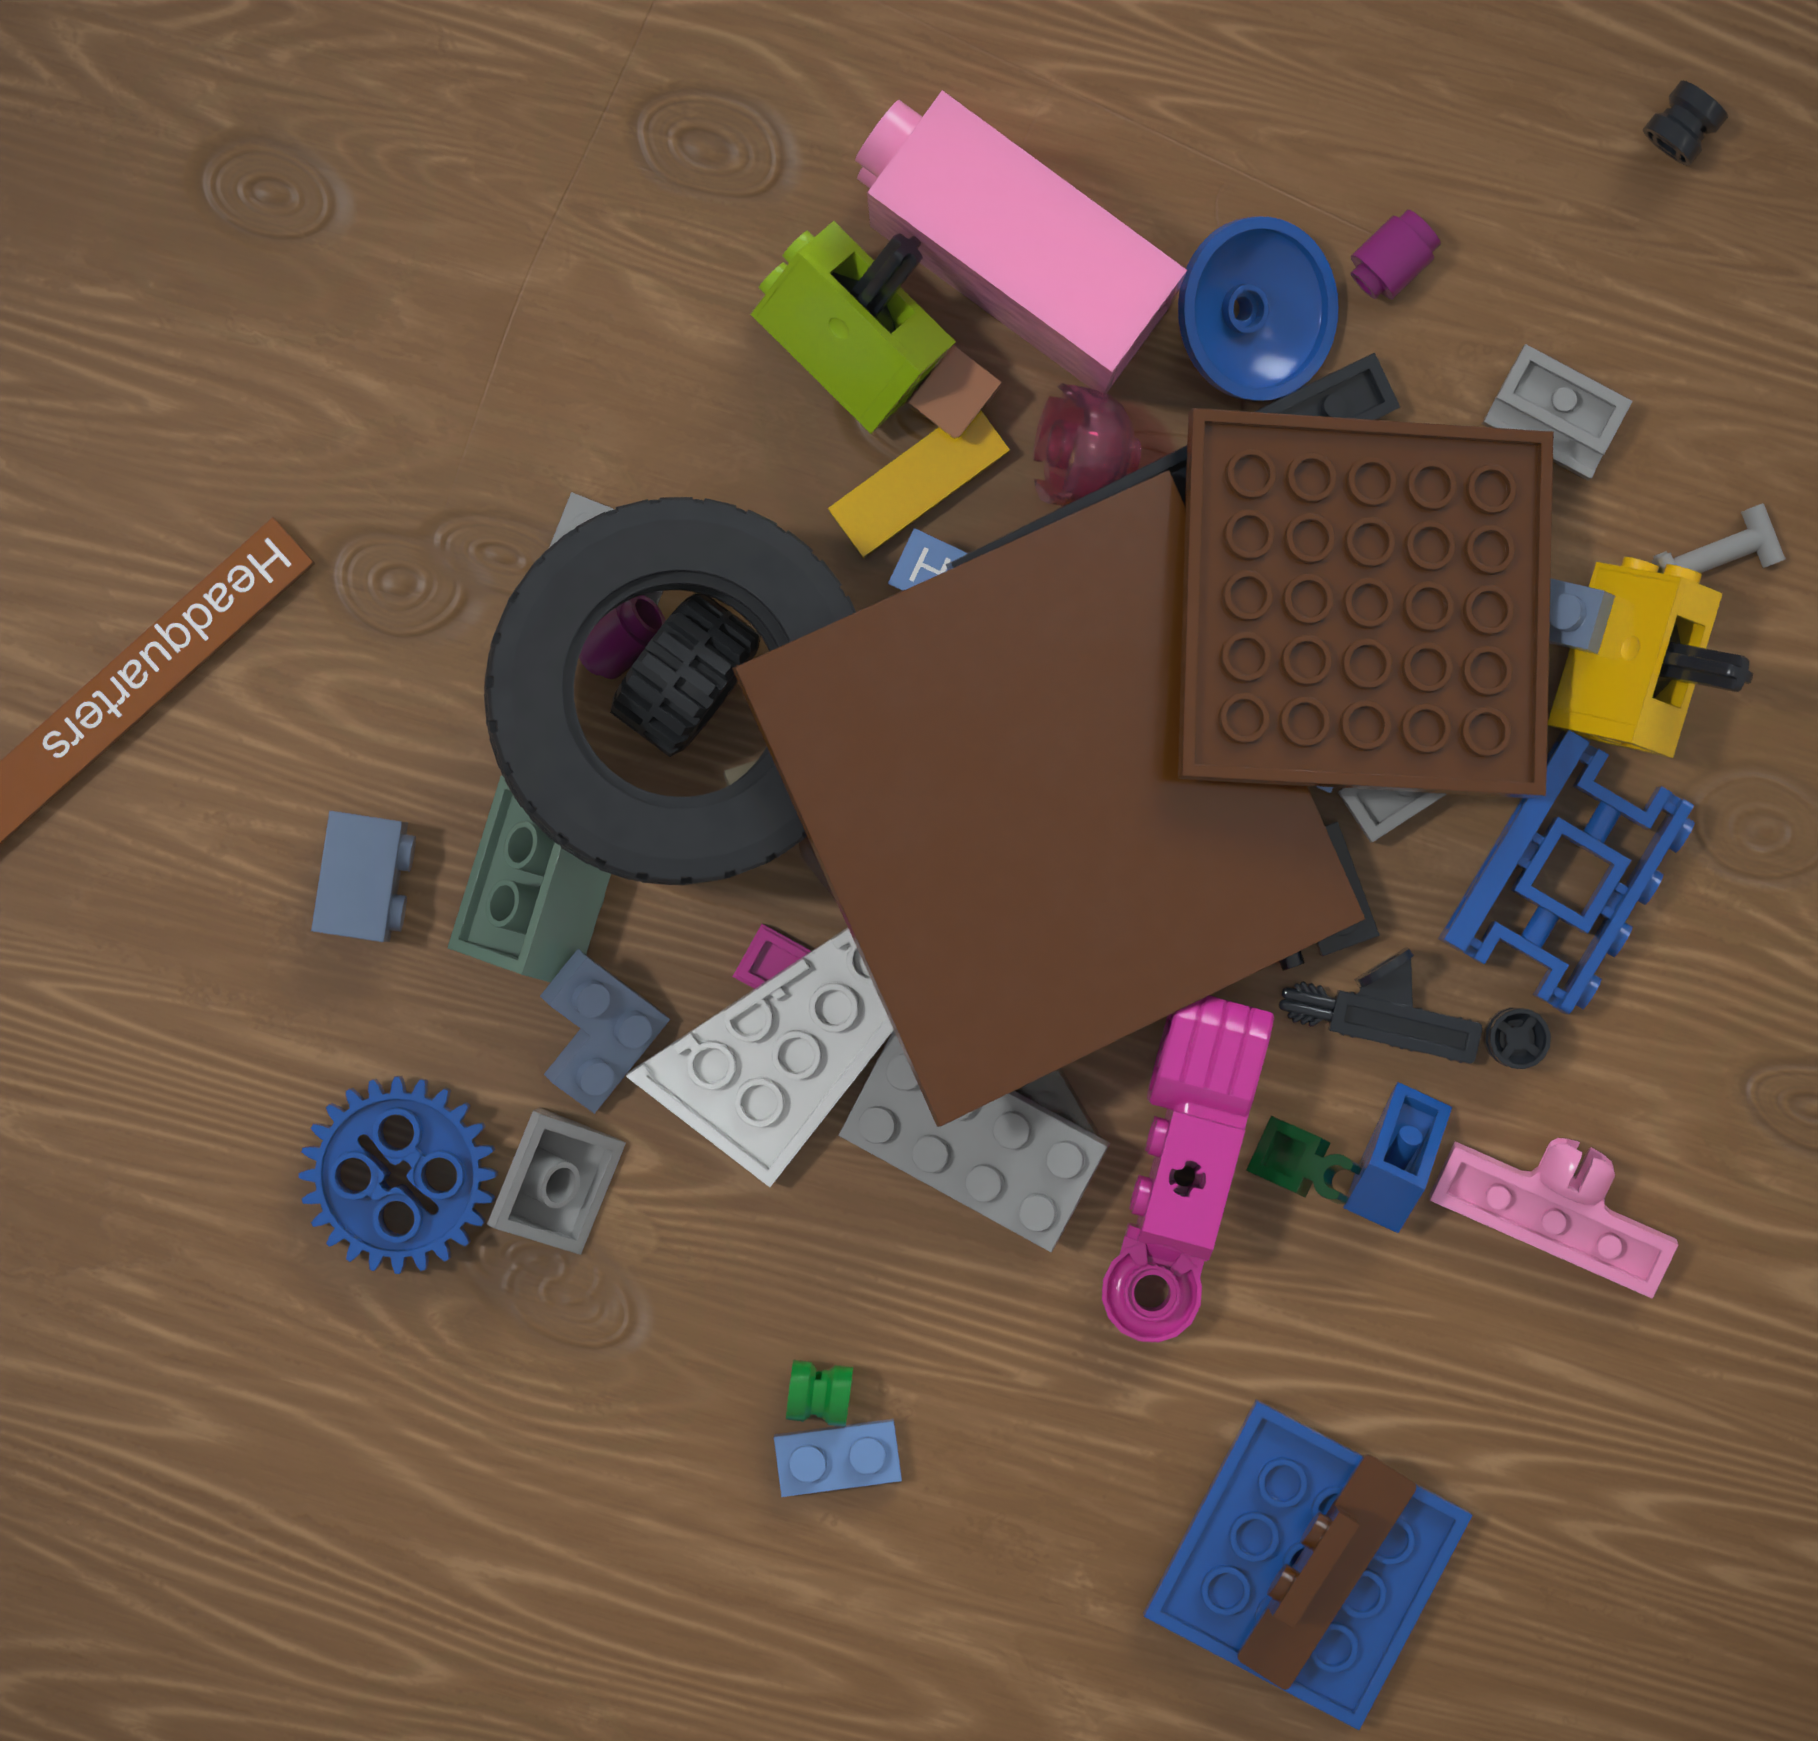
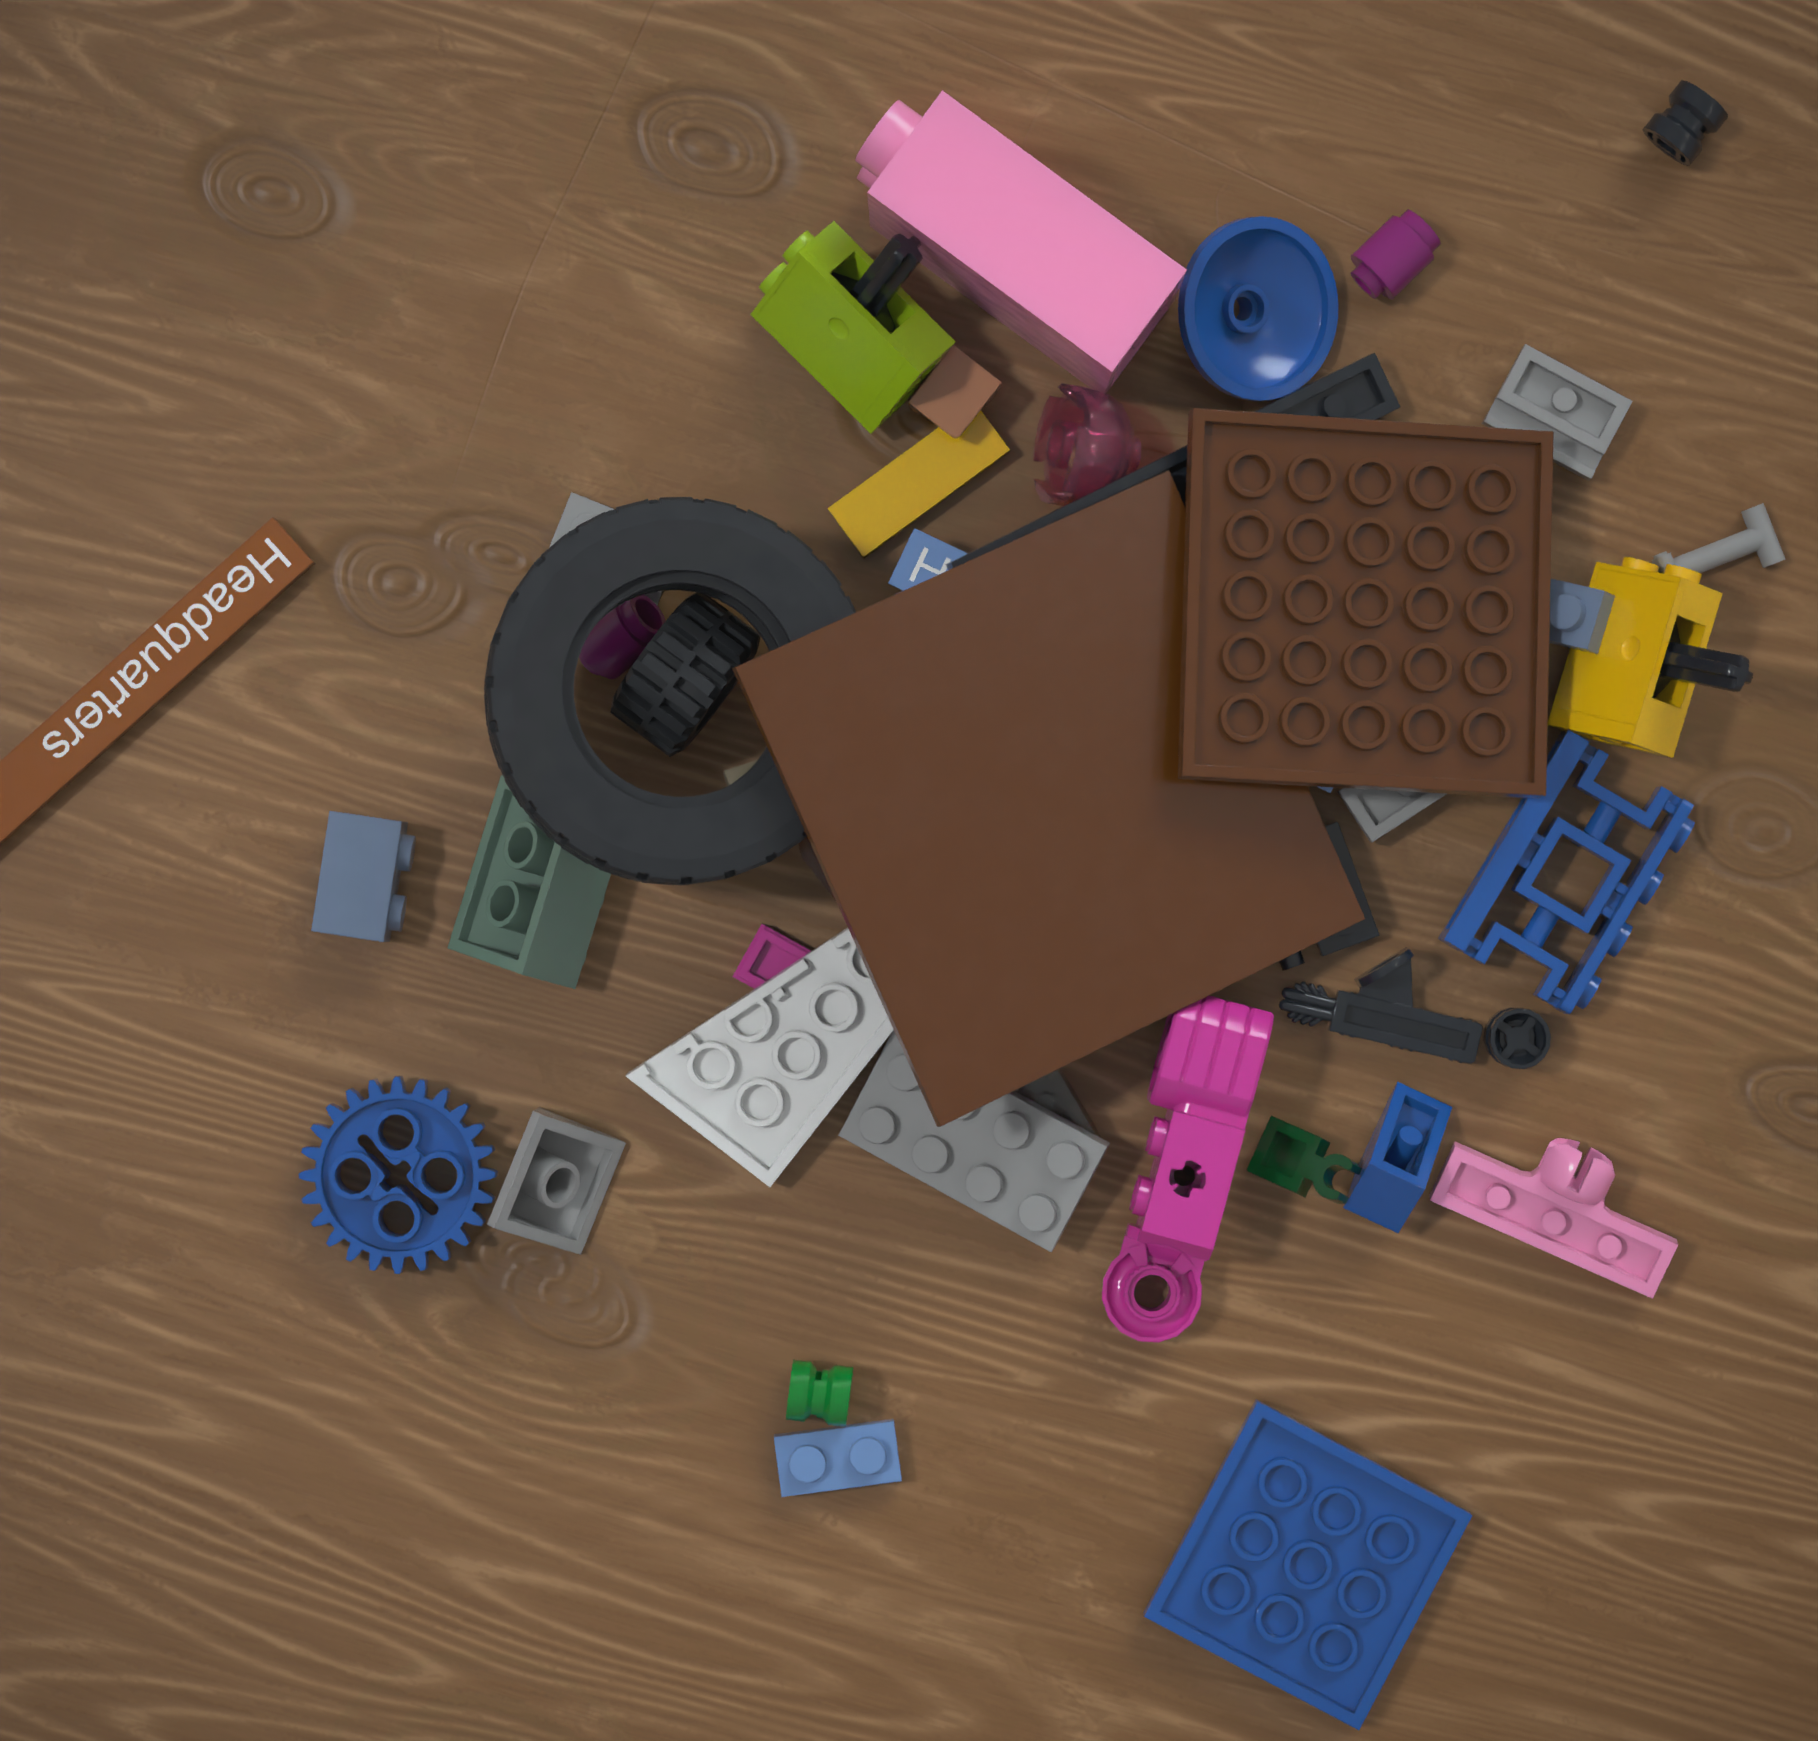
sand blue plate [540,949,670,1114] -> none
reddish brown bracket [1237,1454,1416,1690] -> none

